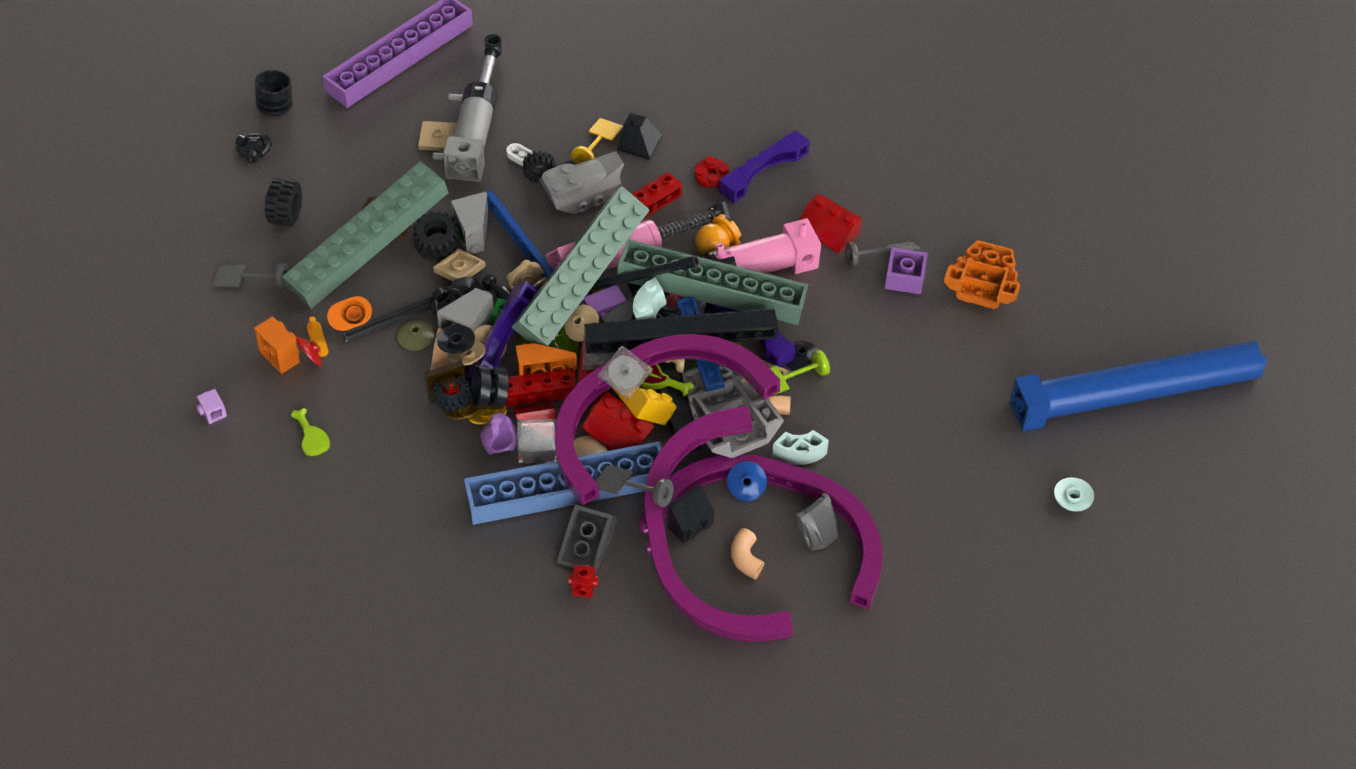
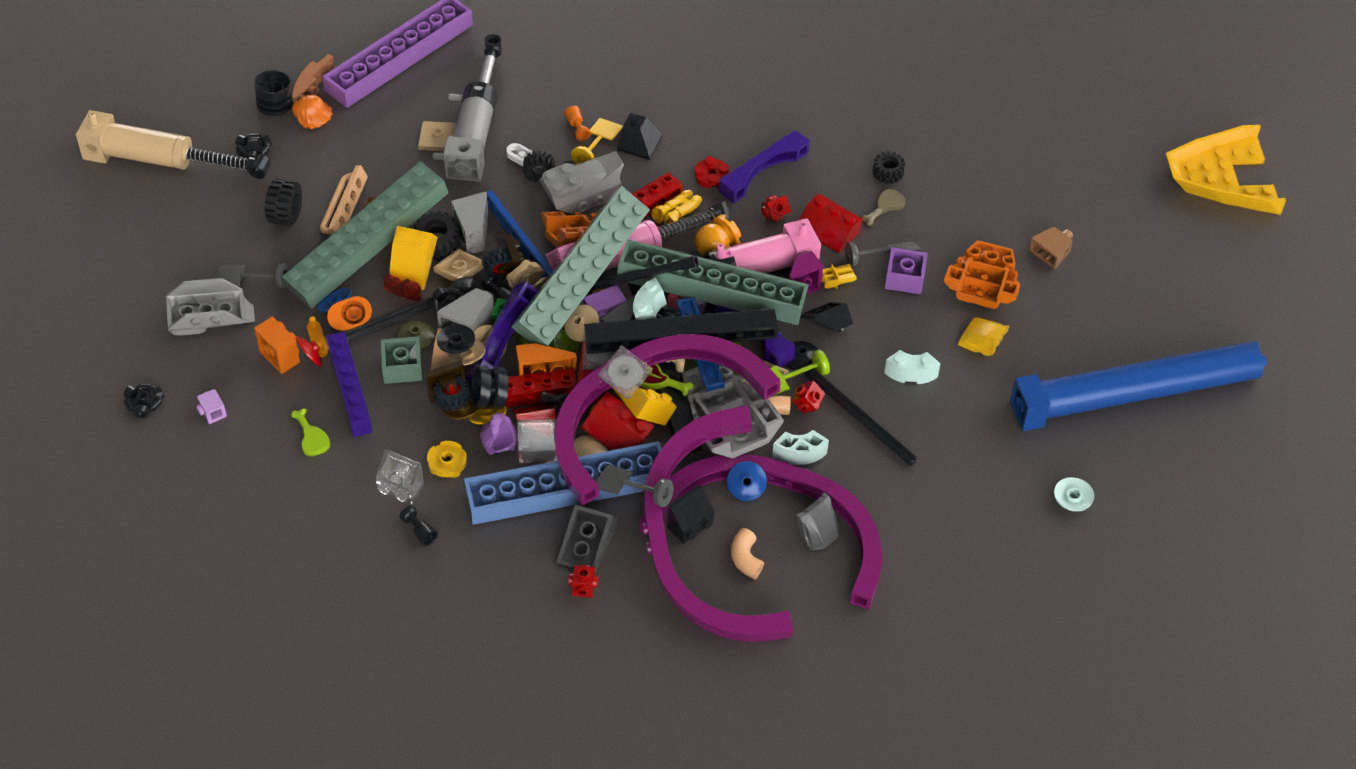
none -> tan piece [76,110,271,179]
none -> black piece [124,384,165,418]
none -> light grey slope [166,278,255,336]
none -> nougat slope [292,54,335,104]
none -> orange hair [292,94,333,129]
none -> blue dish [318,288,352,312]
none -> light nougat piece [320,165,368,235]
none -> dark purple arch [326,331,372,437]
none -> clear slope [376,449,424,504]
none -> sand green slope [381,337,423,384]
none -> clear red slope [383,273,422,301]
none -> yellow slope [389,226,438,291]
none -> black piece [399,505,438,546]
none -> yellow plate [427,441,467,478]
none -> plate [482,233,524,281]
none -> black piece [540,392,568,407]
none -> orange wedge [541,211,597,248]
none -> orange piece [564,106,591,141]
none -> yellow piece [651,189,702,226]
none -> red brick [761,194,791,222]
none -> magenta slope [789,251,823,295]
none -> red brick [792,380,825,414]
none -> black slope [800,302,853,332]
none -> black axle [804,368,917,466]
none -> yellow arm [821,264,857,289]
none -> dark tan piece [861,189,905,226]
none -> black tyre [873,151,905,184]
none -> light aqua brick [884,350,941,384]
none -> yellow slope [958,317,1009,356]
none -> medium nougat torso [1029,227,1073,269]
none -> yellow piece [1166,125,1286,215]

